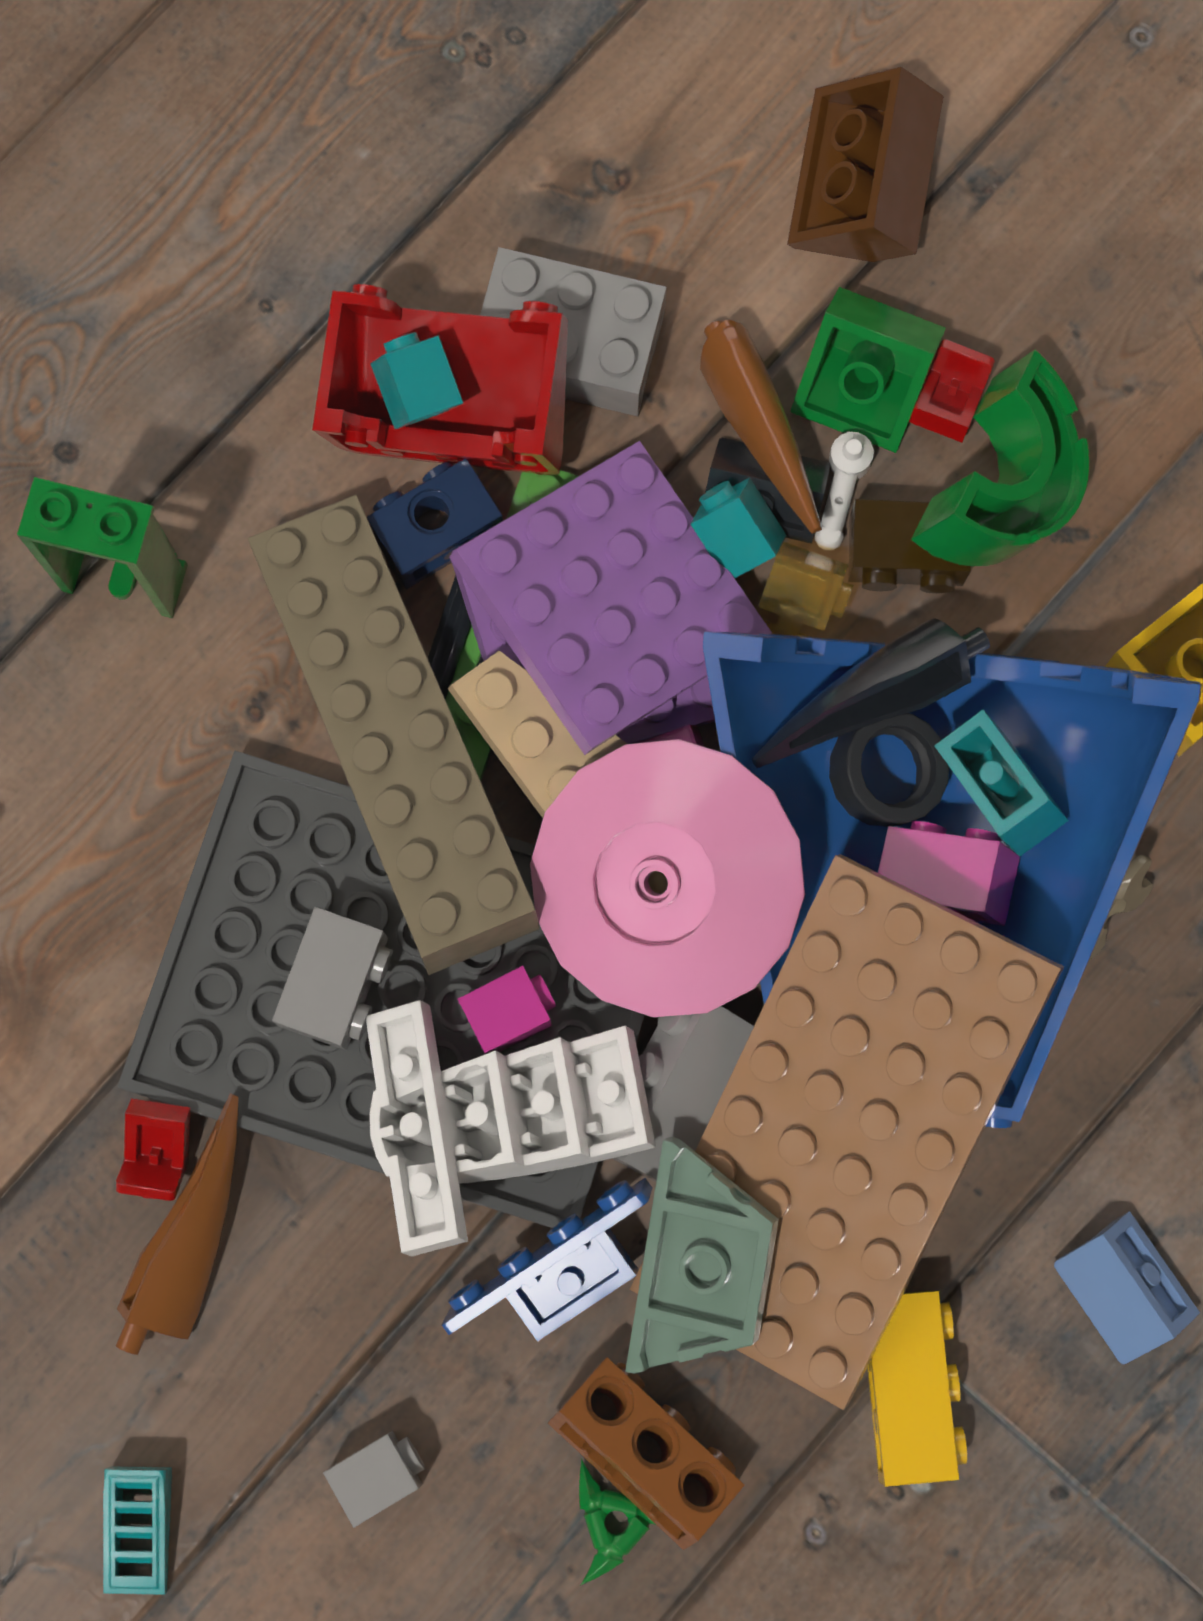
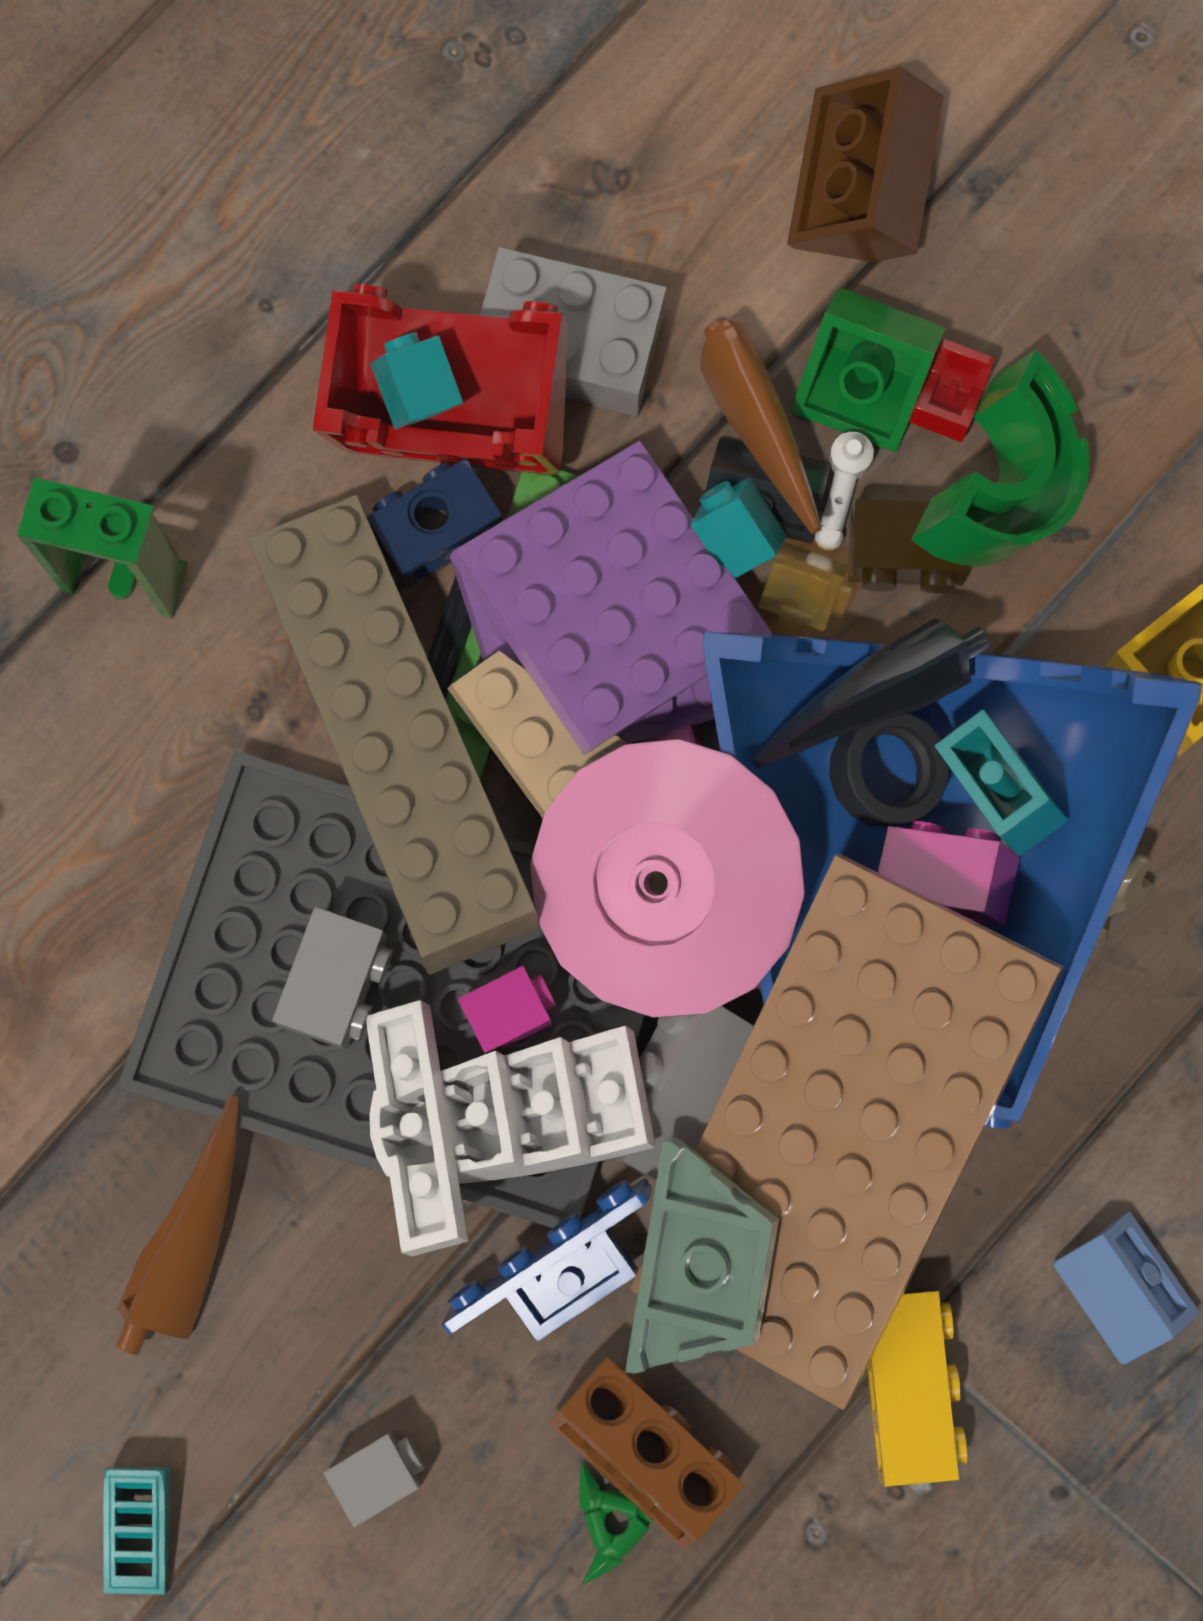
red bracket [116,1098,191,1201] -> none

